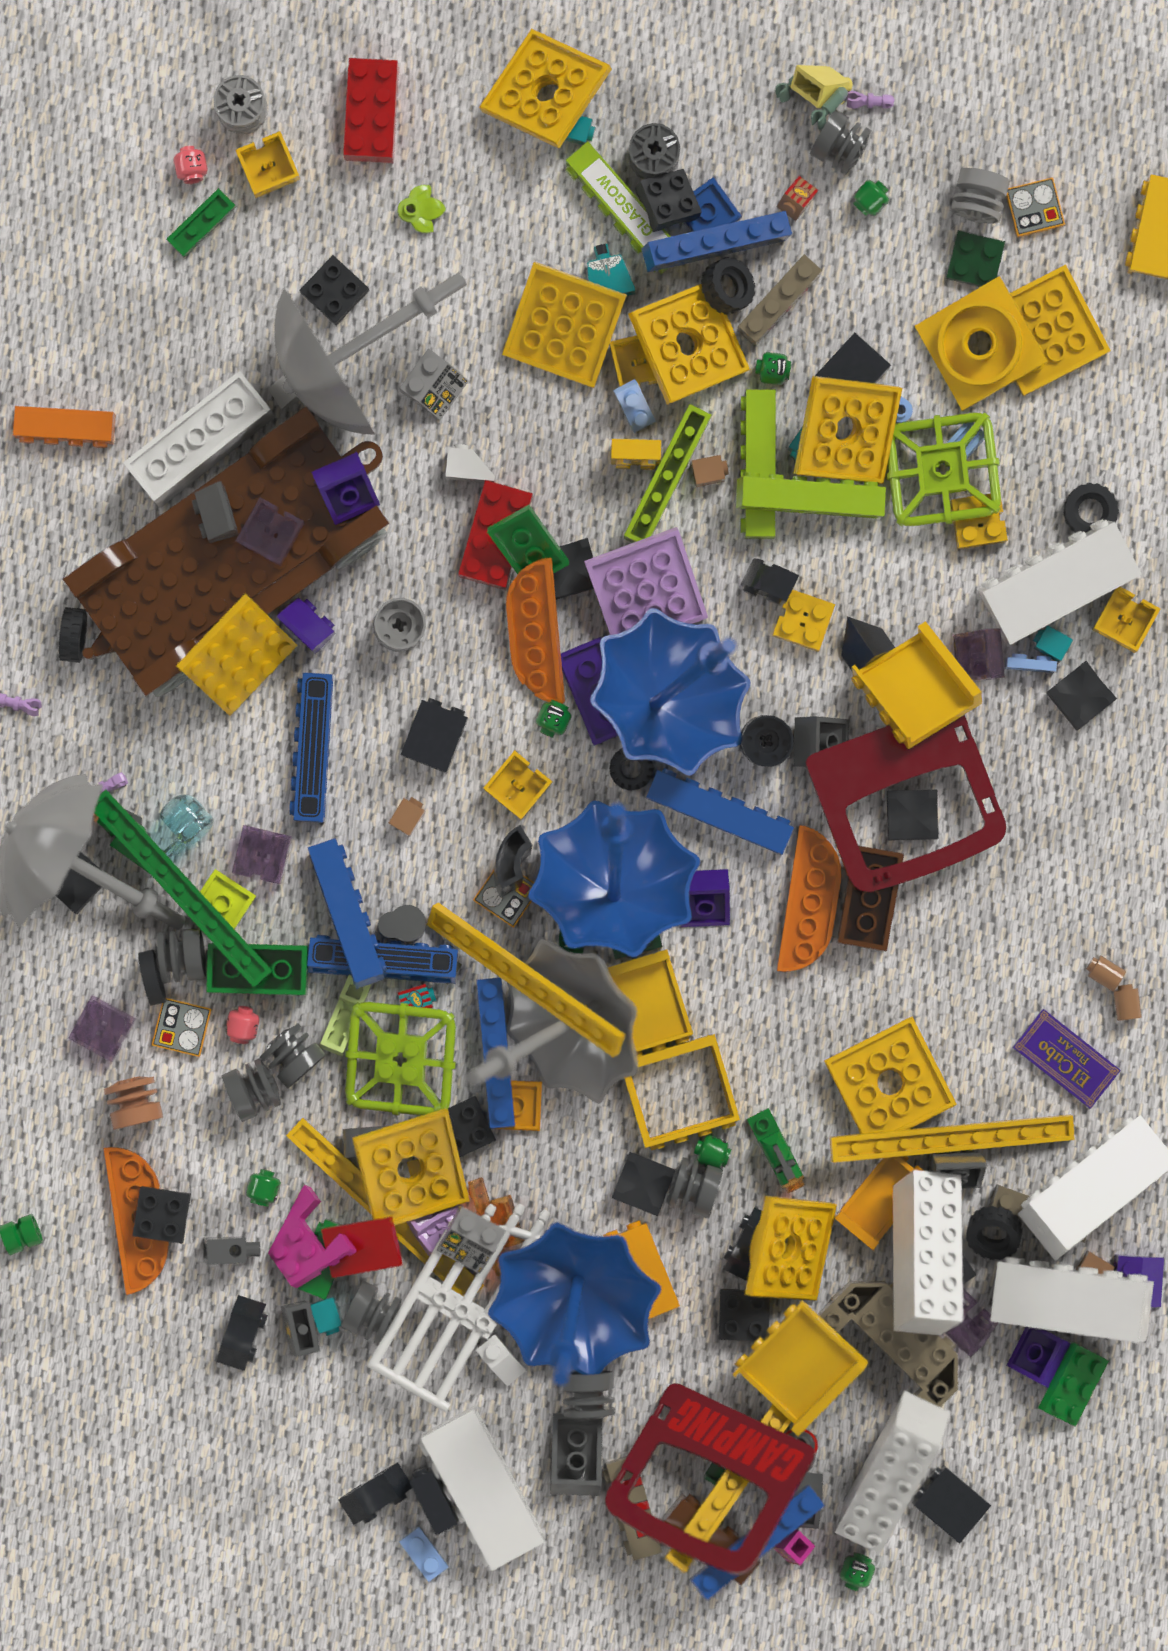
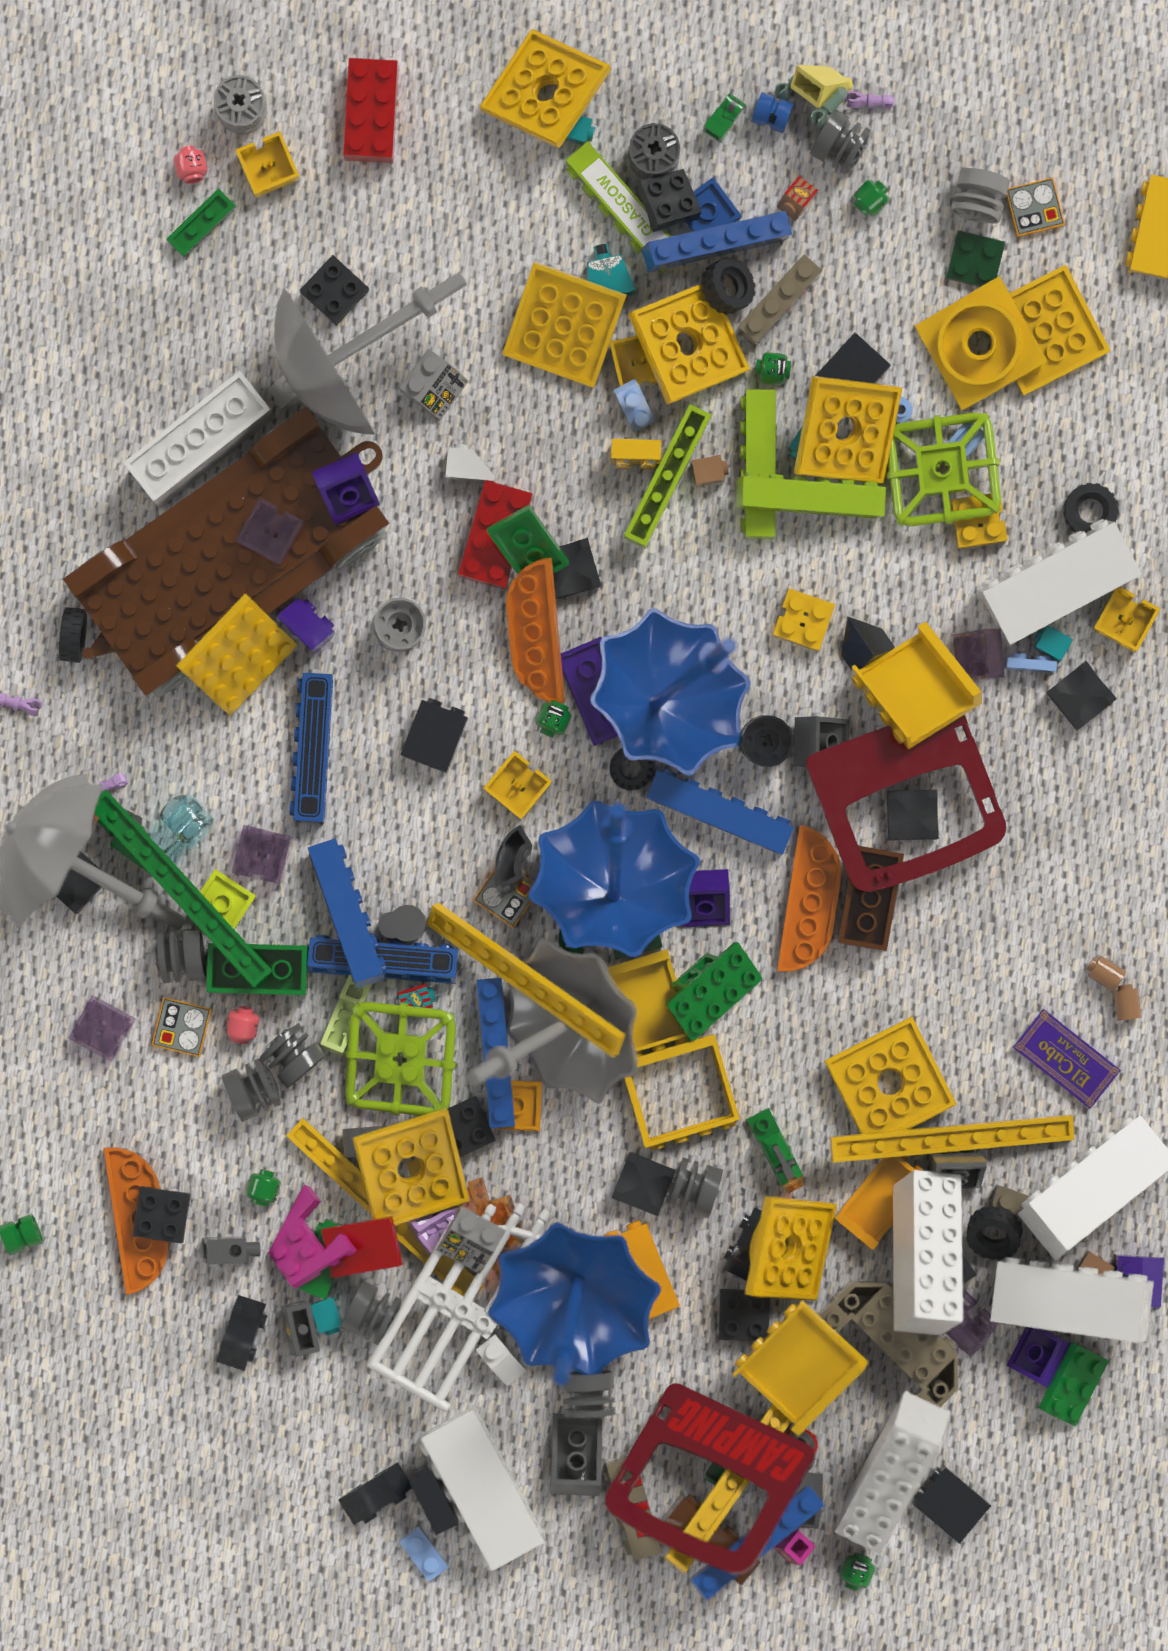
orange brick [13,406,116,448] -> none
nougat wheel [104,1076,164,1130] -> none
black tyre [138,949,166,1006] -> none
dark grey slope [192,481,239,543] -> none
medium nougat brick [388,797,426,836] -> none
lime plate [397,185,446,233] -> none
lavender plate [584,527,708,635] -> none
green head [693,1135,732,1168] -> none
black brick [740,558,799,605] -> none
none -> green bracket [666,942,762,1041]
none -> green leg [703,93,746,143]
none -> blue wheel [751,92,794,134]

